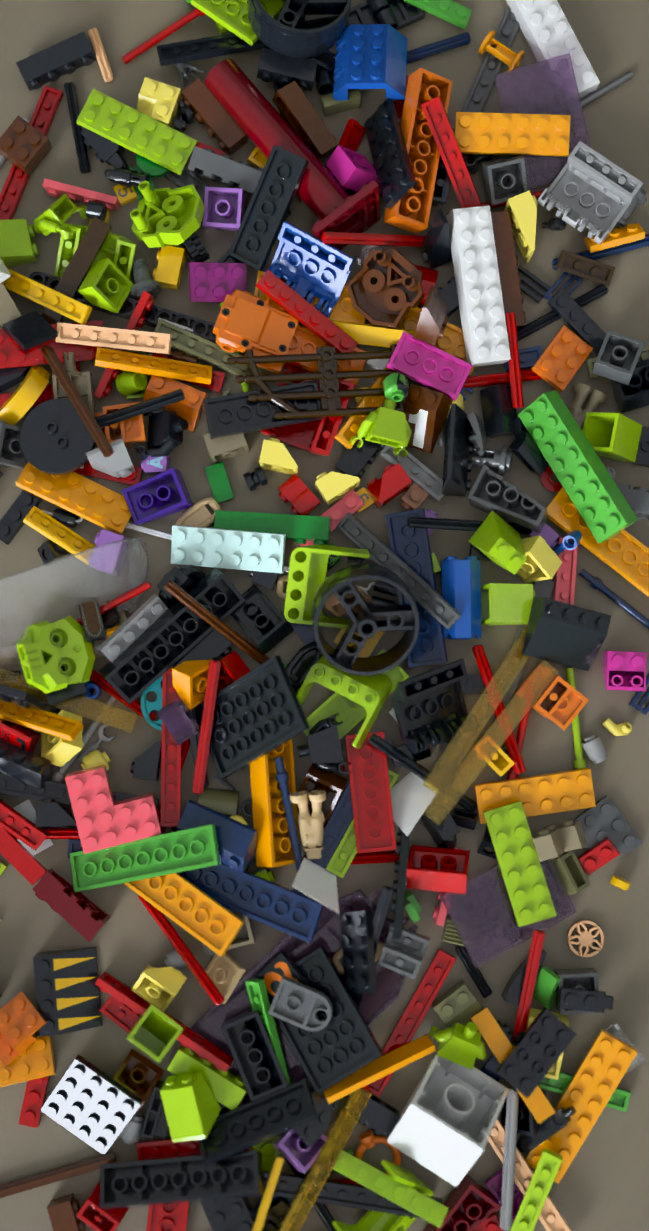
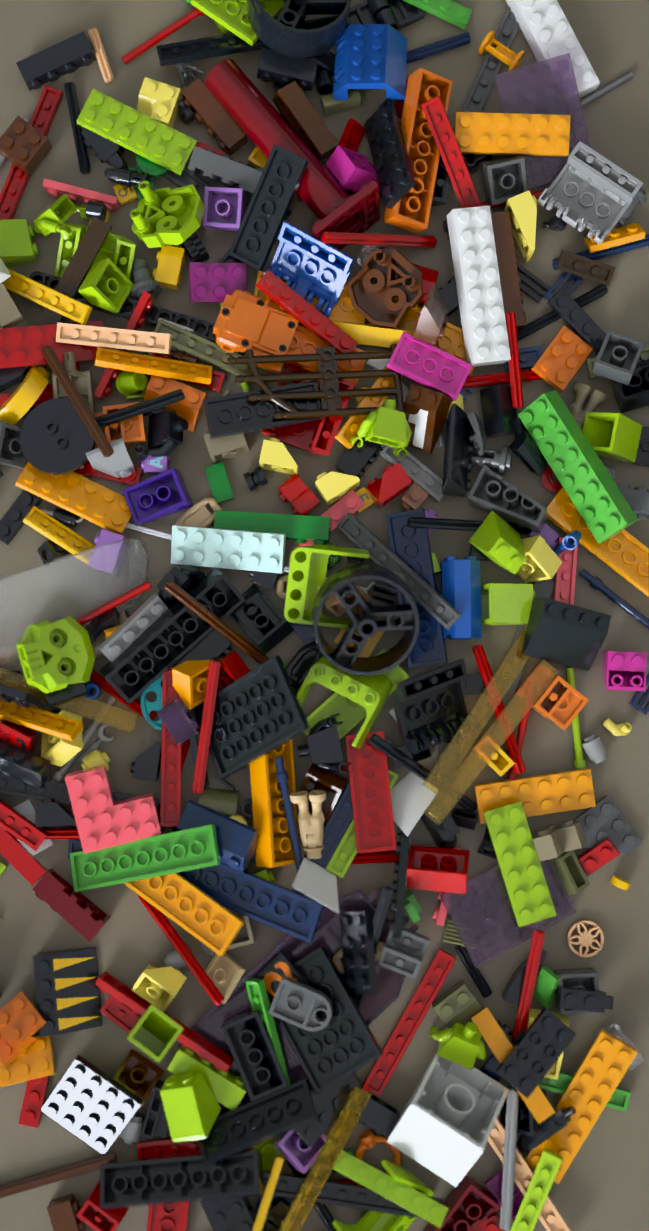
black tile [3,311,58,351] -> none
tile [78,600,107,642] -> none
black plate [174,115,185,133] -> none
light orange tile [323,1034,436,1104] -> none
bright green head [383,373,409,402] -> none
black slope [421,209,452,269] -> none

